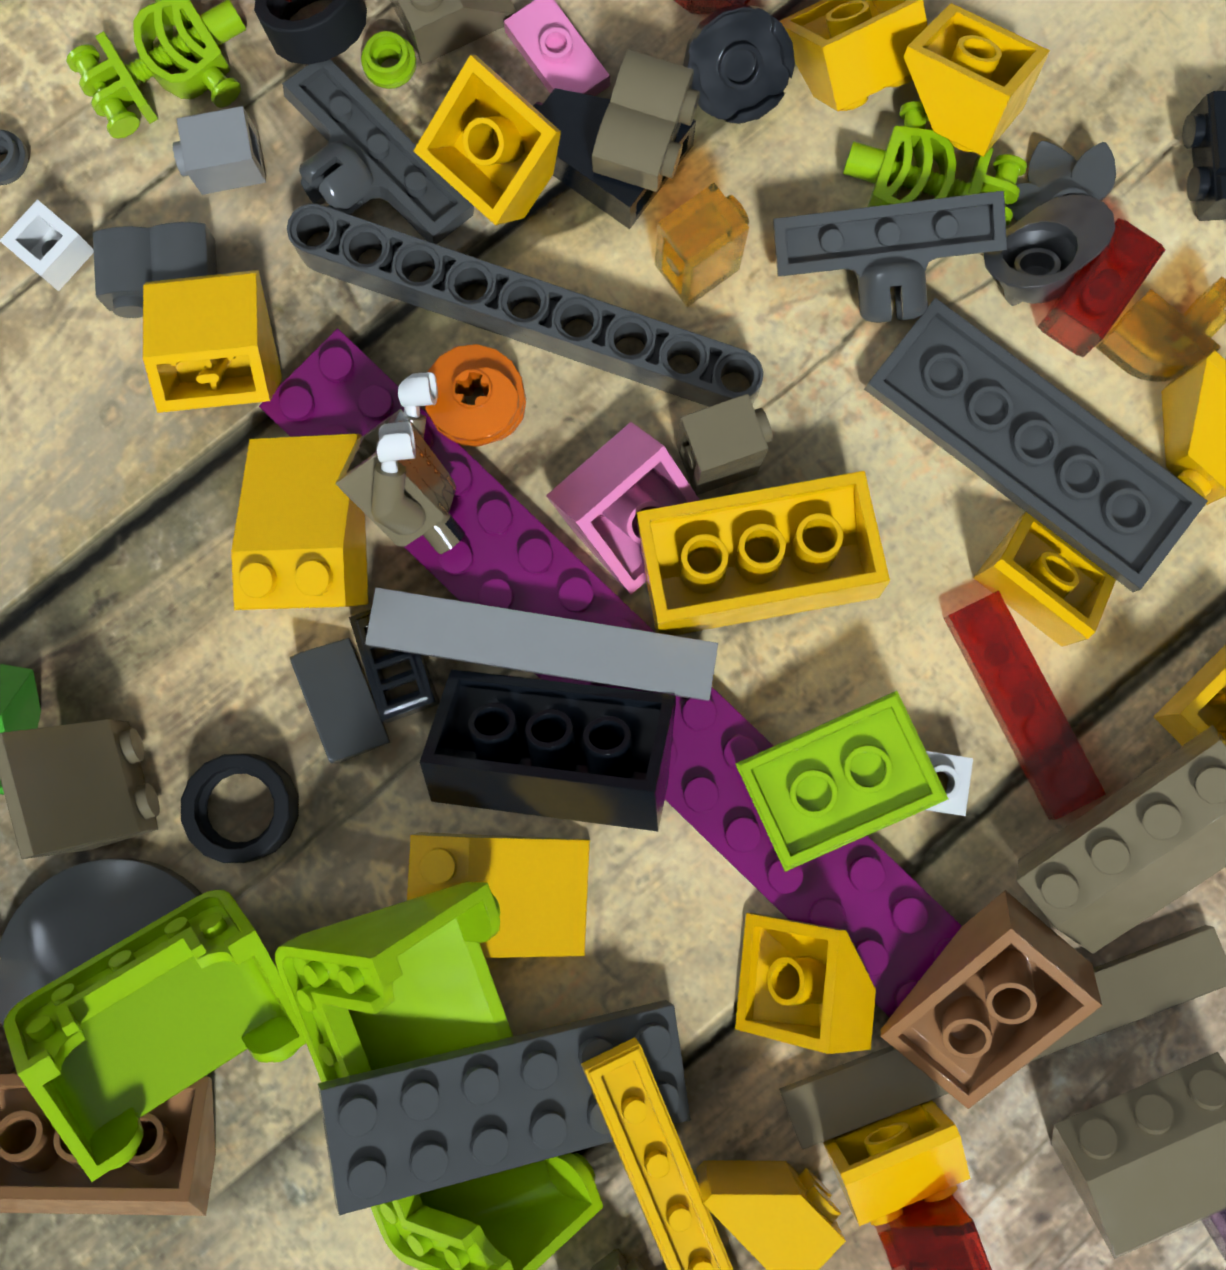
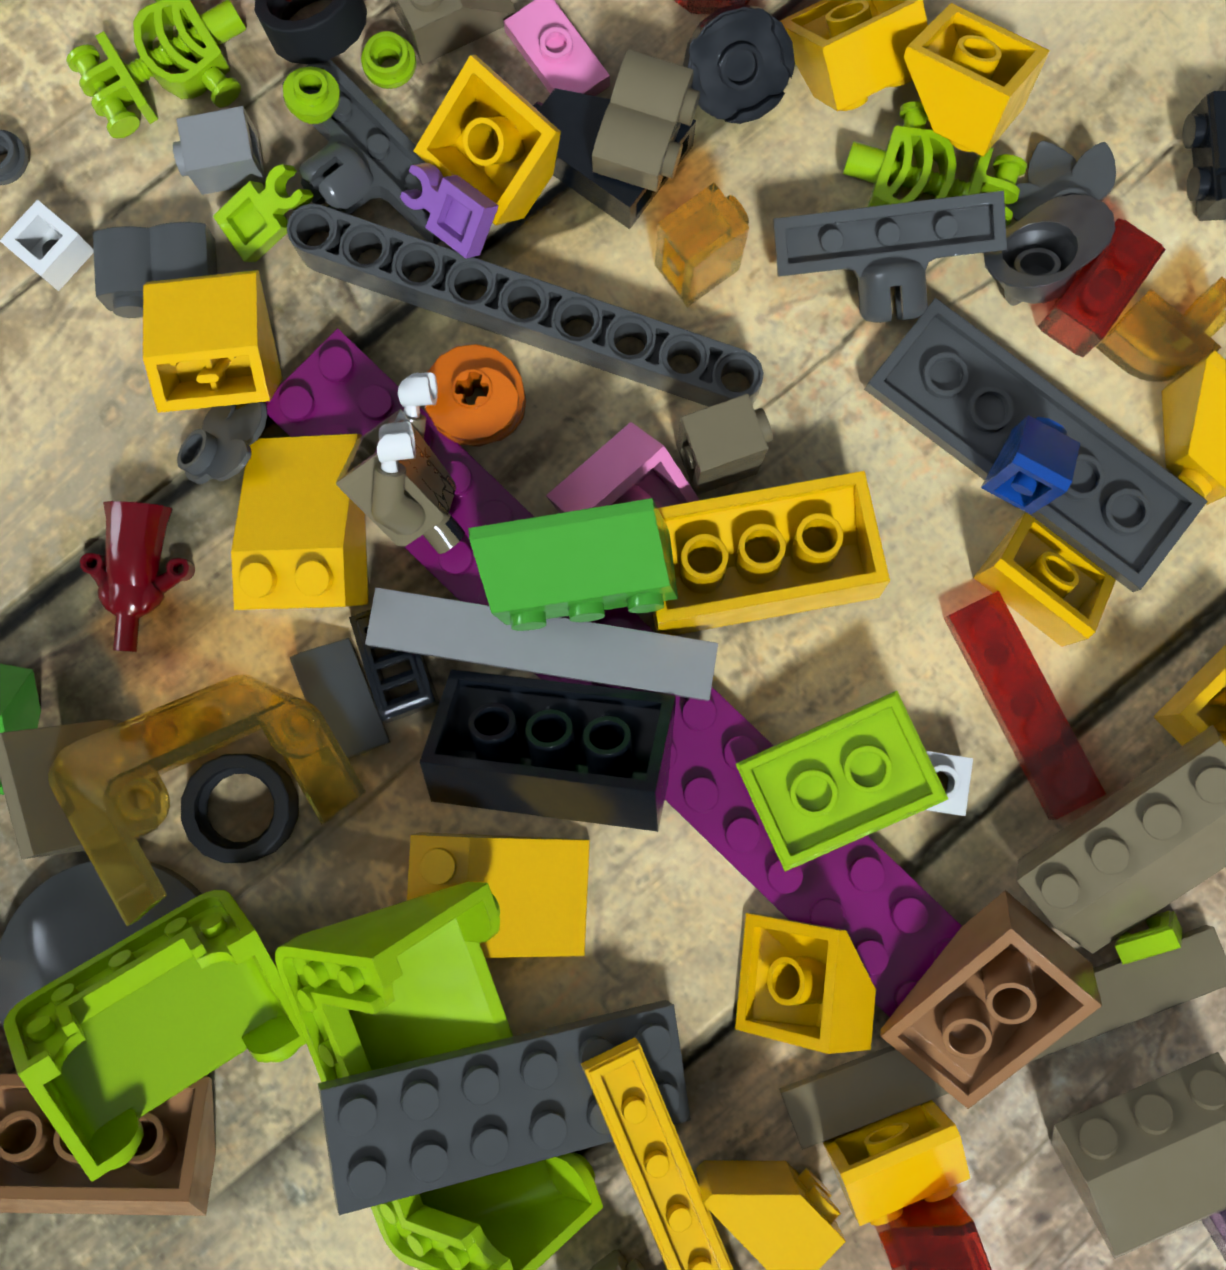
none -> clear yellow windscreen [48,675,366,926]
none -> dark red piece [80,501,195,652]
none -> dark grey plate [177,402,267,484]
none -> lime plate [213,164,314,262]
none -> lime plate [283,66,340,124]
none -> medium lavender plate [400,163,499,259]
none -> bright green slope [468,498,678,631]
none -> blue slope [981,415,1080,515]
none -> lime tile [1115,910,1182,965]

